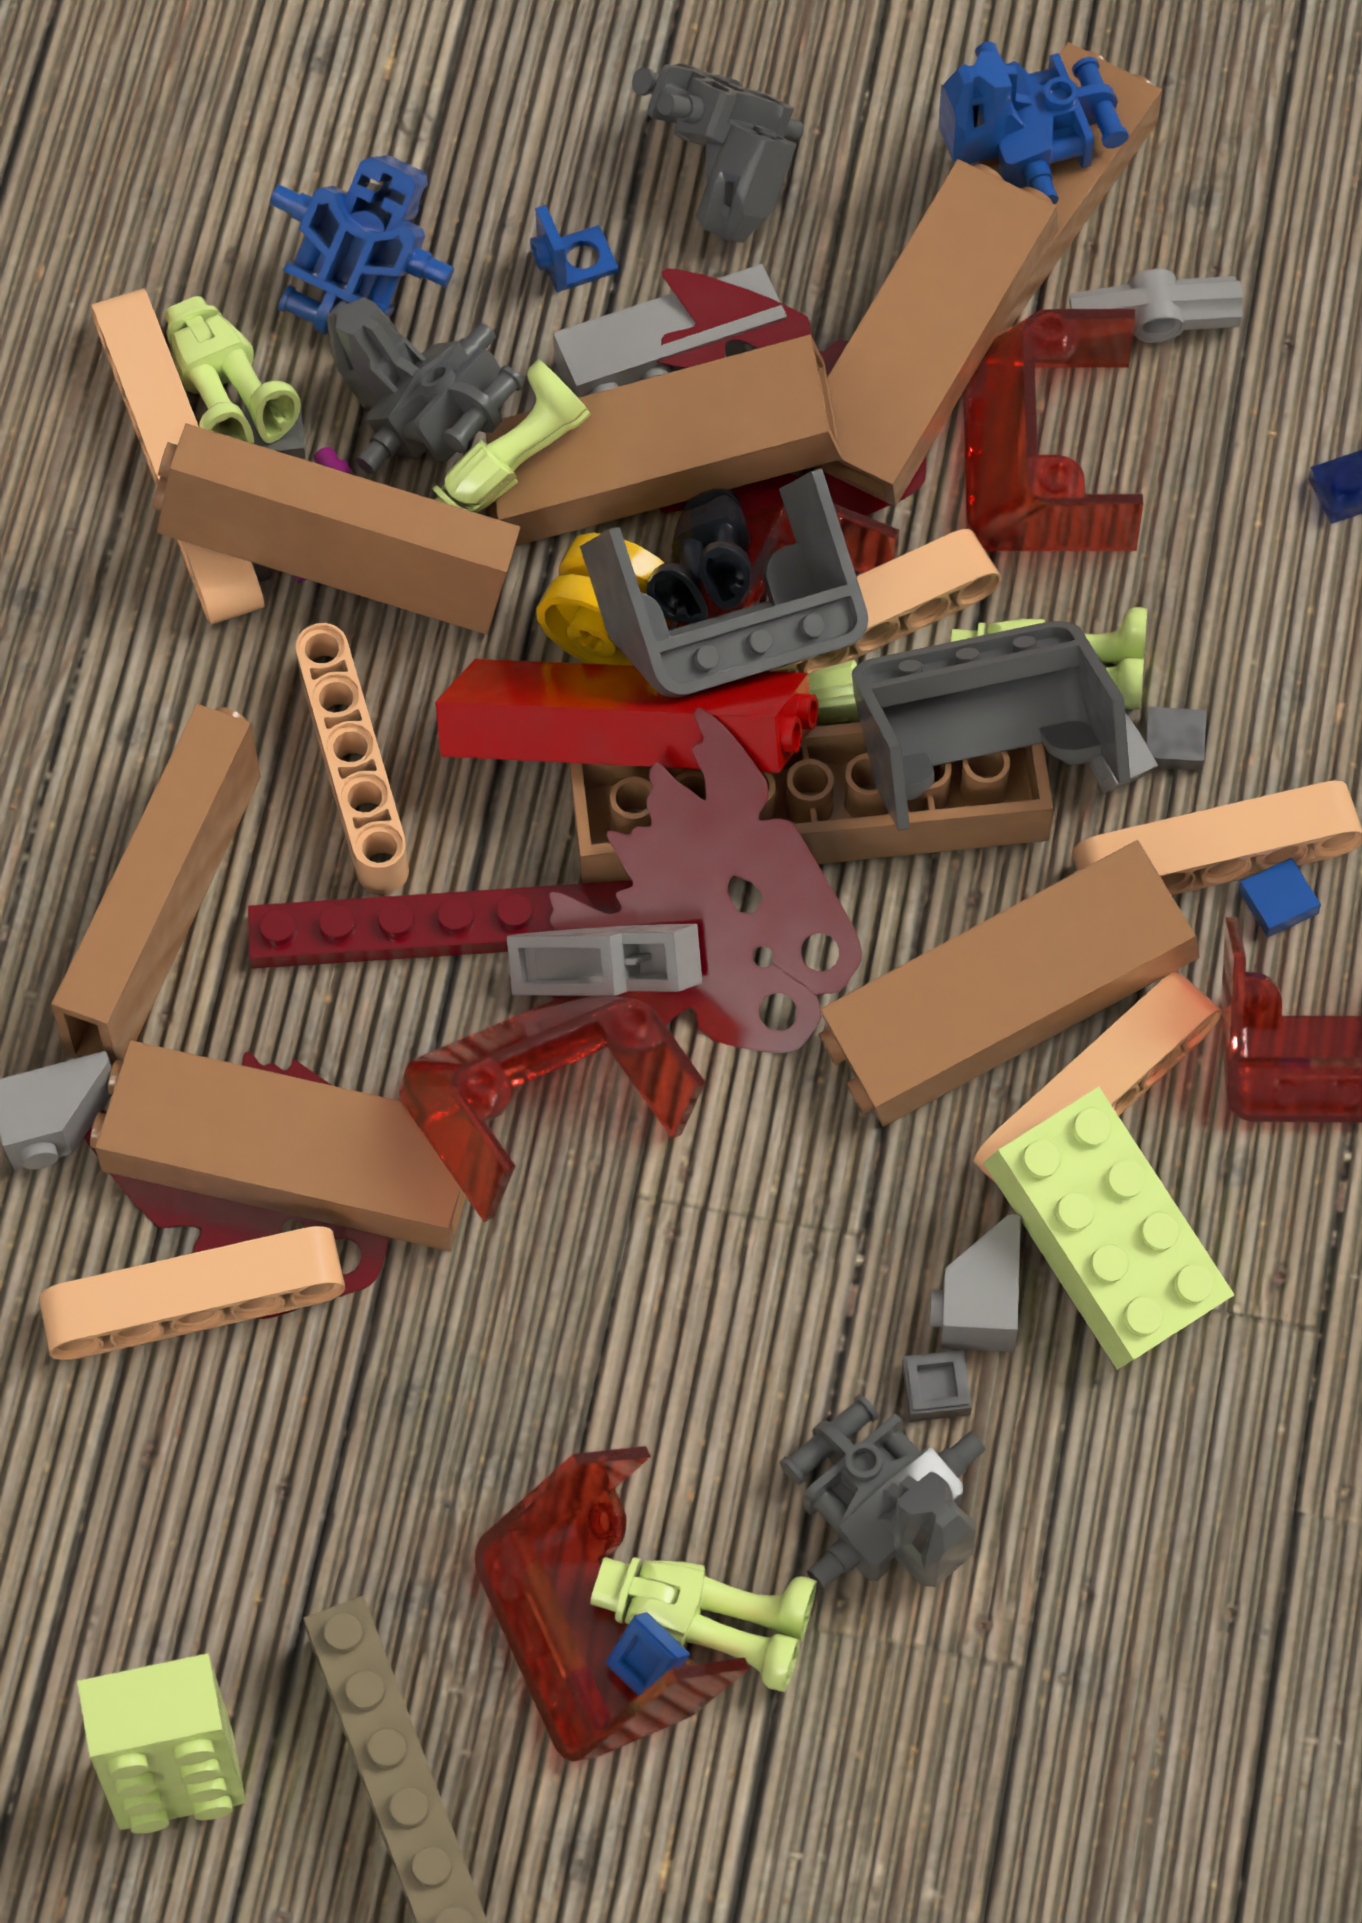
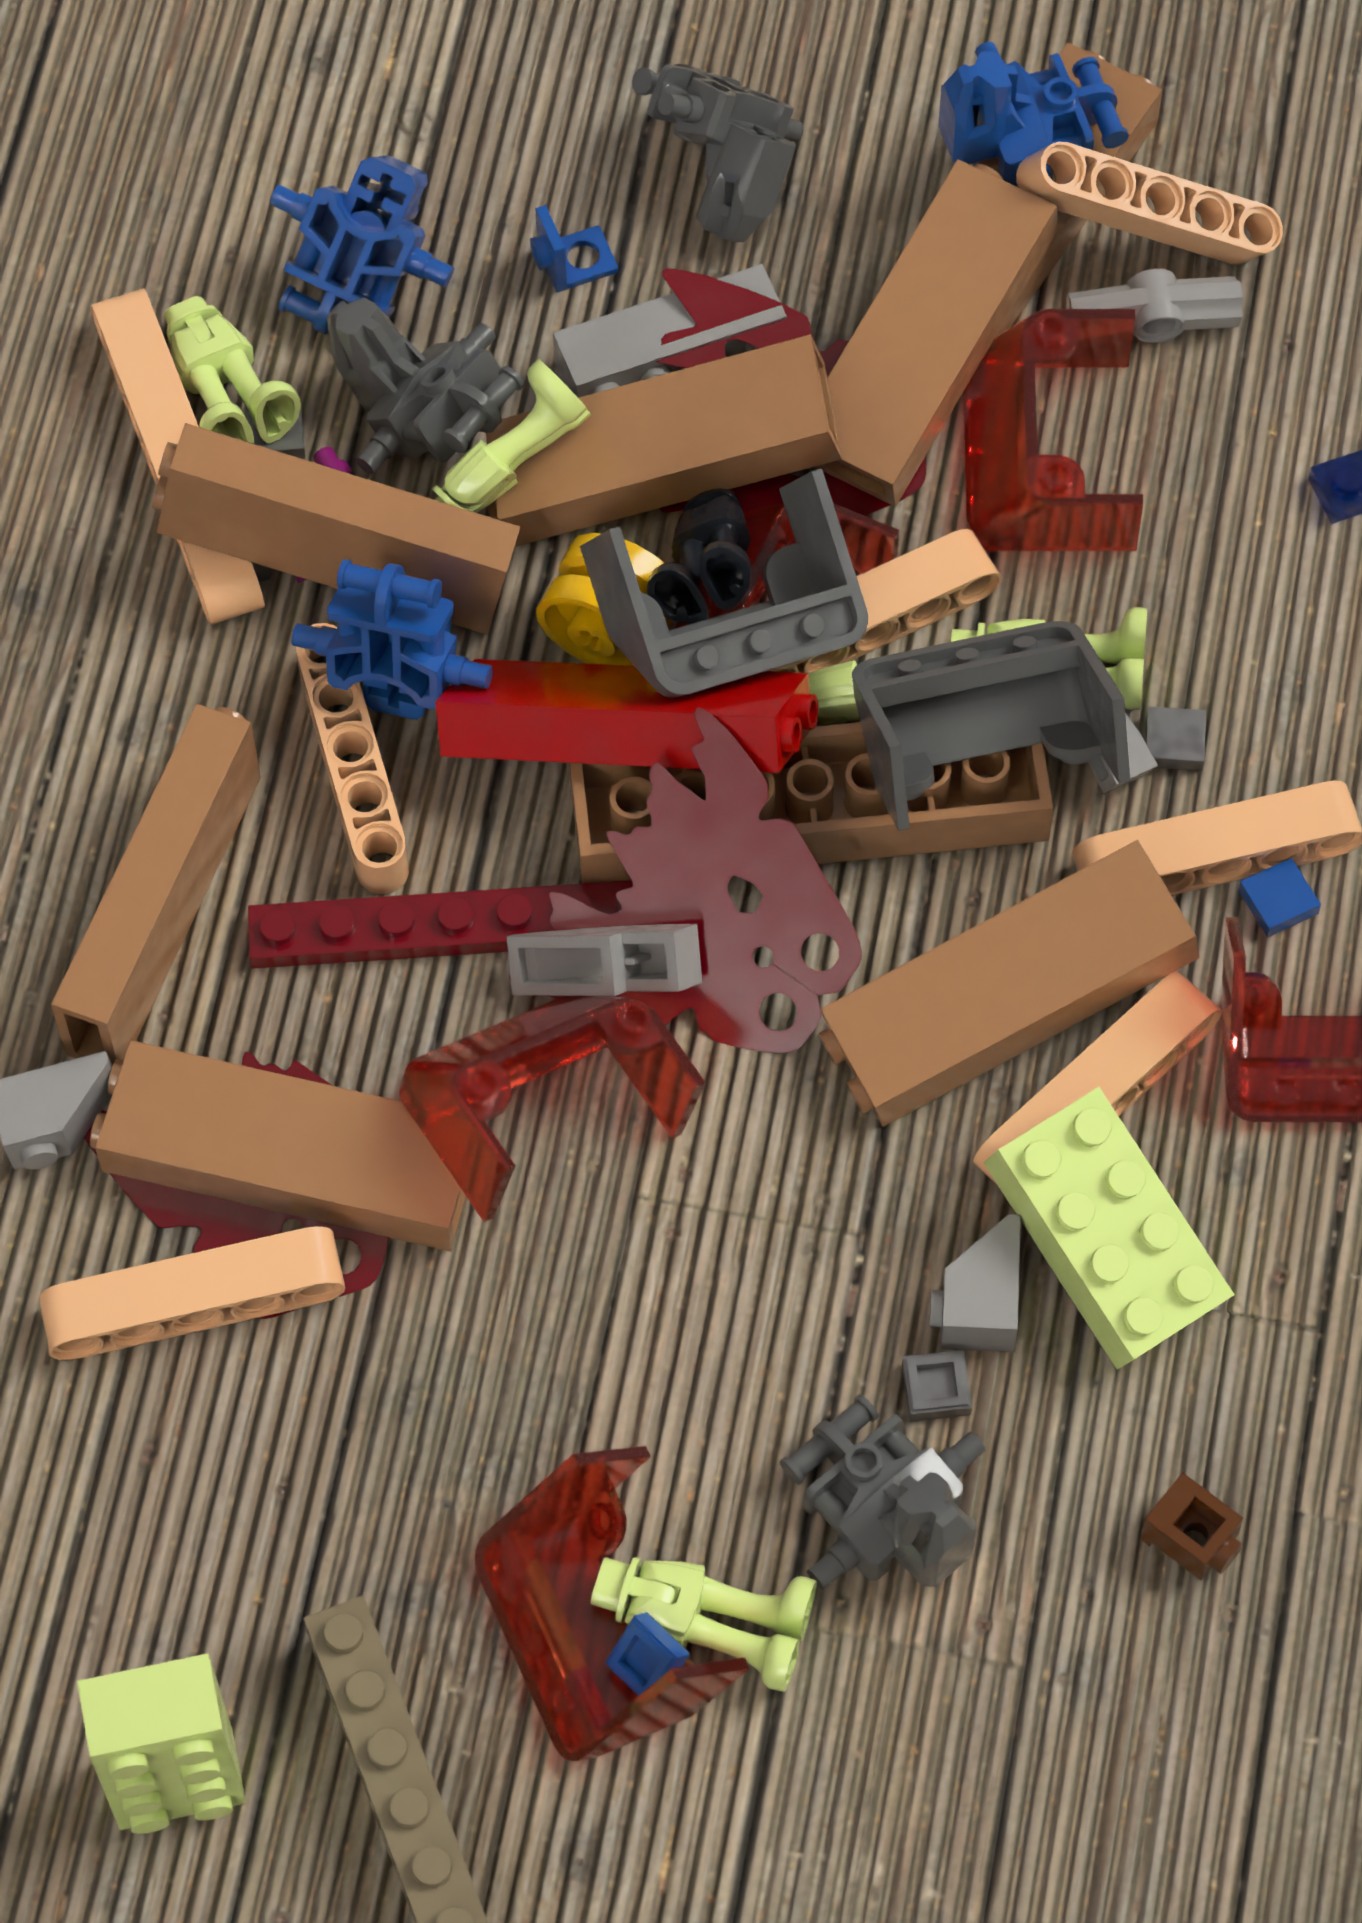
none -> blue piece [291,559,493,720]
none -> light nougat beam [1016,142,1283,265]
none -> reddish brown brick [1140,1472,1243,1580]

